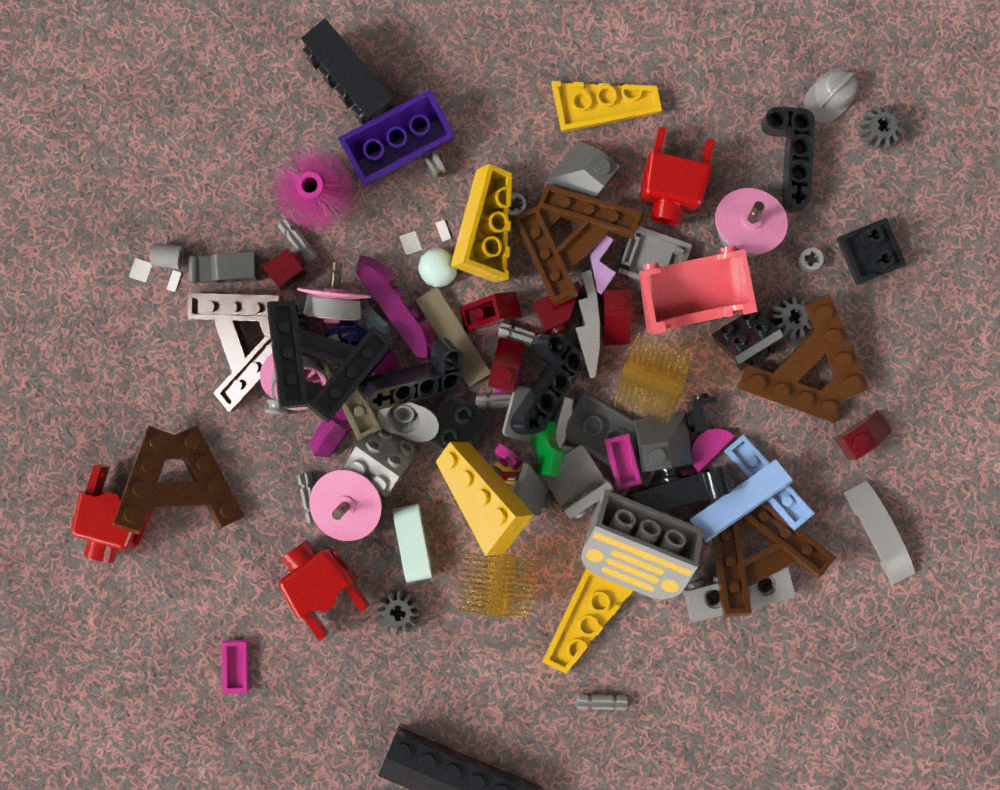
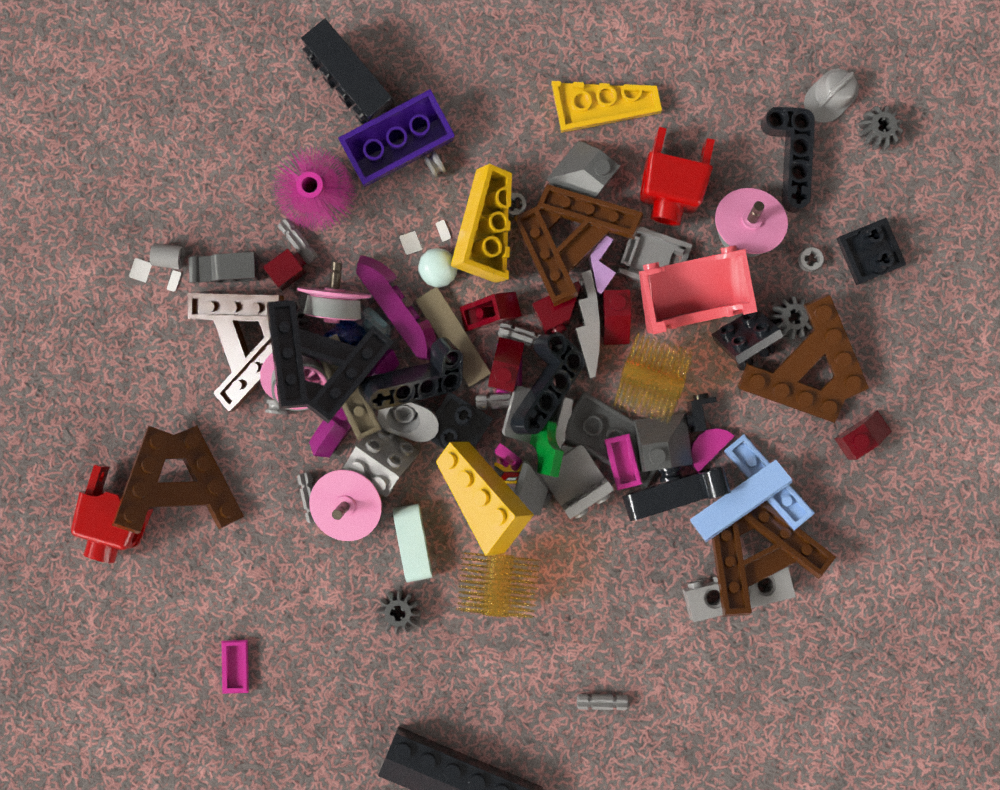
red piece [279,540,370,641] -> none
yellow wing [542,568,633,673] -> none
light grey brick [581,489,704,599] -> none
light grey slope [843,481,915,585] -> none

